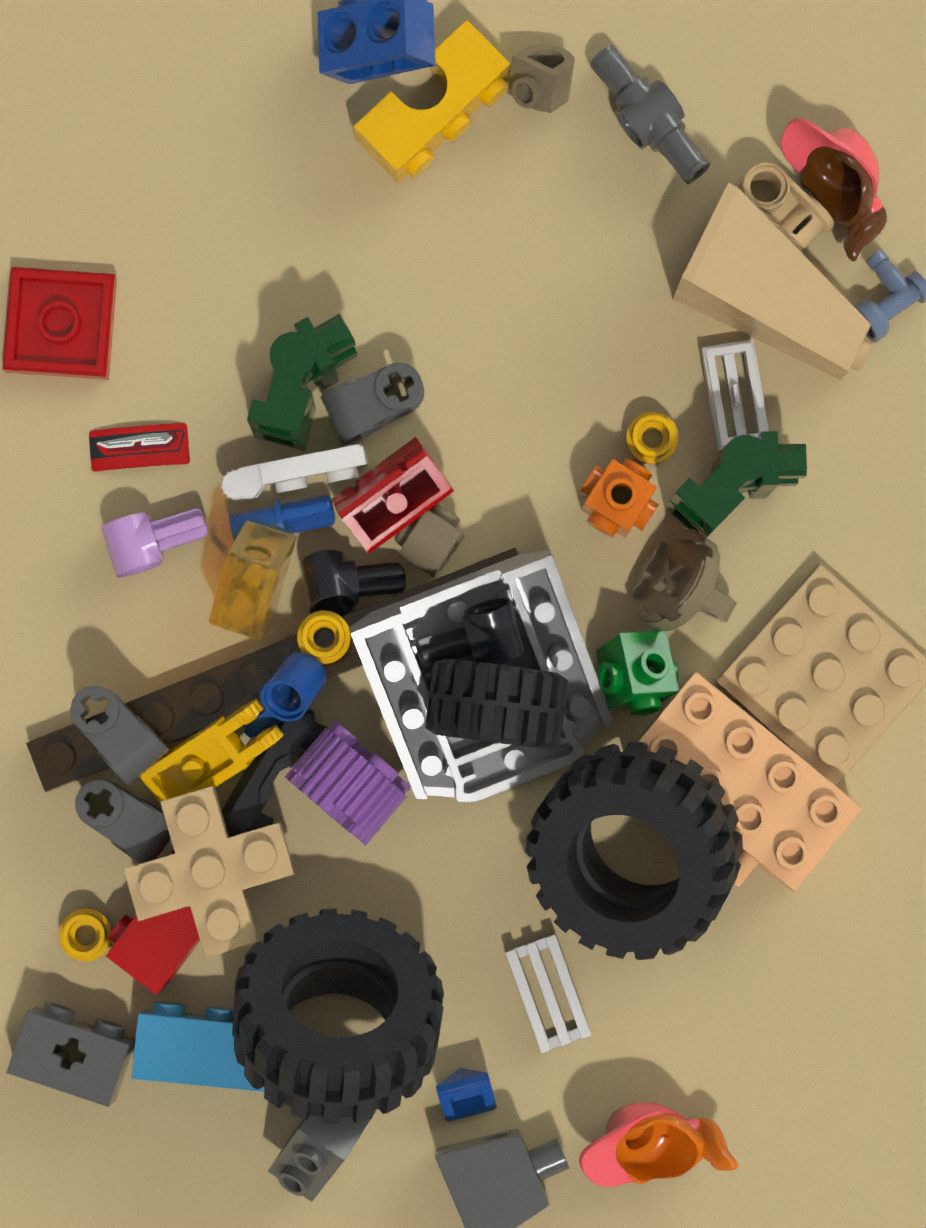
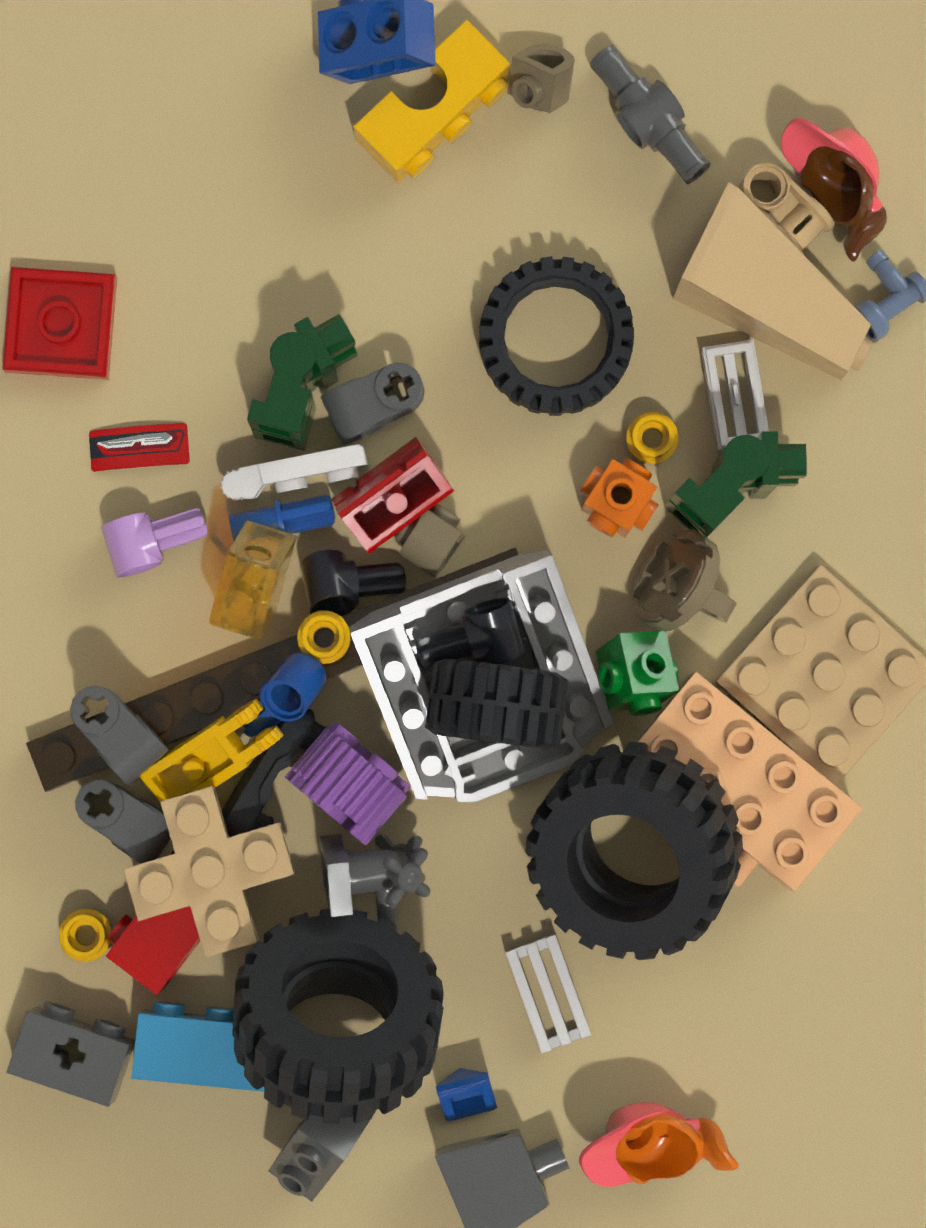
none -> dark grey piece [319,834,431,933]
none -> black tyre [479,256,634,416]

